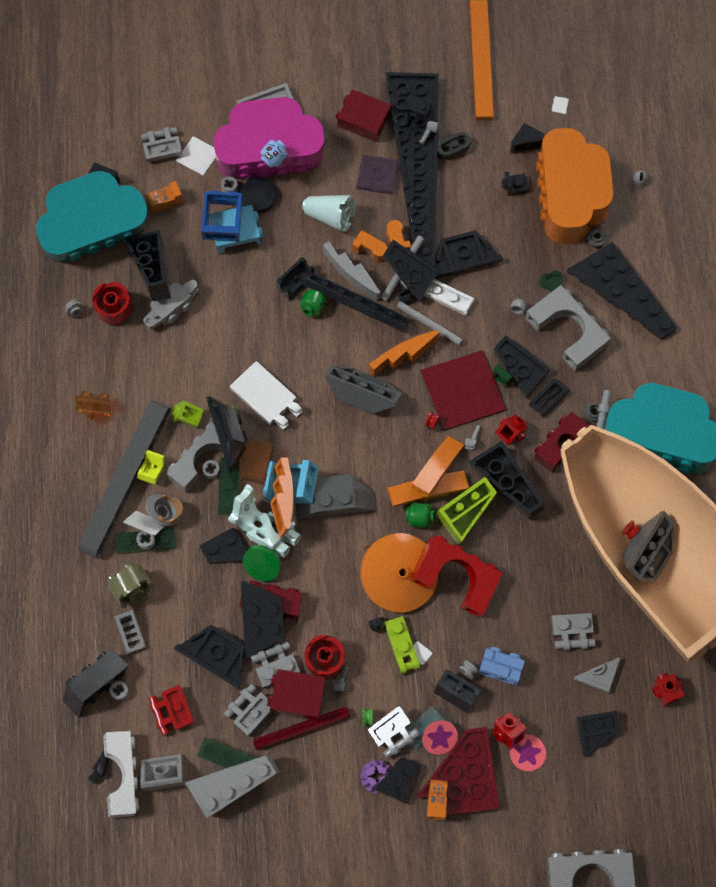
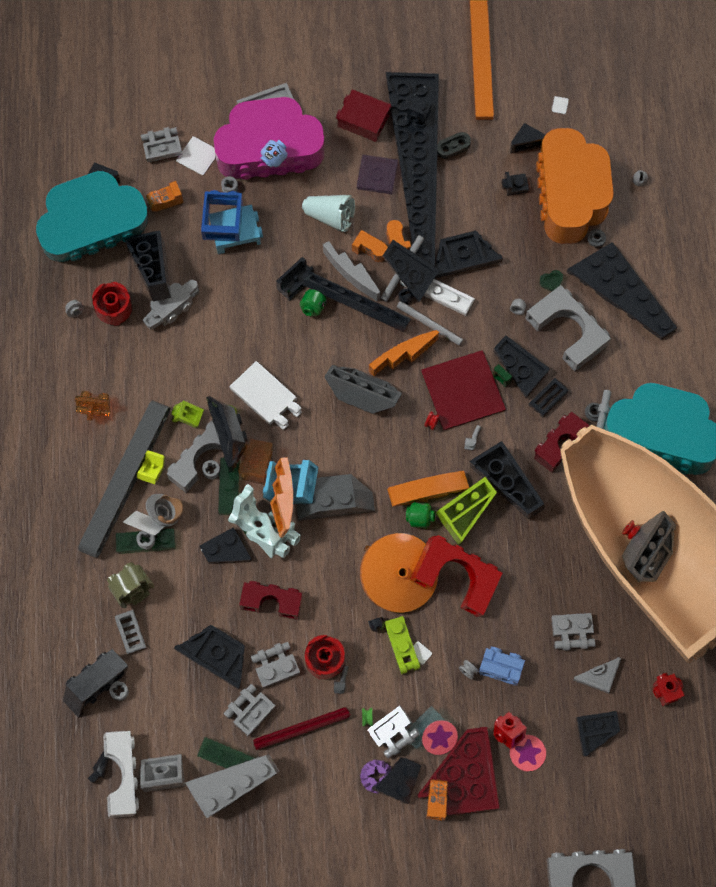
red plate [148,685,194,736] -> none
black tile [240,178,276,213] -> none
black wing [241,581,285,658] -> none
green tile [243,545,282,581] -> none
dark red brick [267,669,325,721] -> none
orange slope [411,436,464,497] -> none
light grey hand [419,121,438,145] -> none
black hinge [433,669,481,714] -> none
red brick [495,414,529,446] -> none

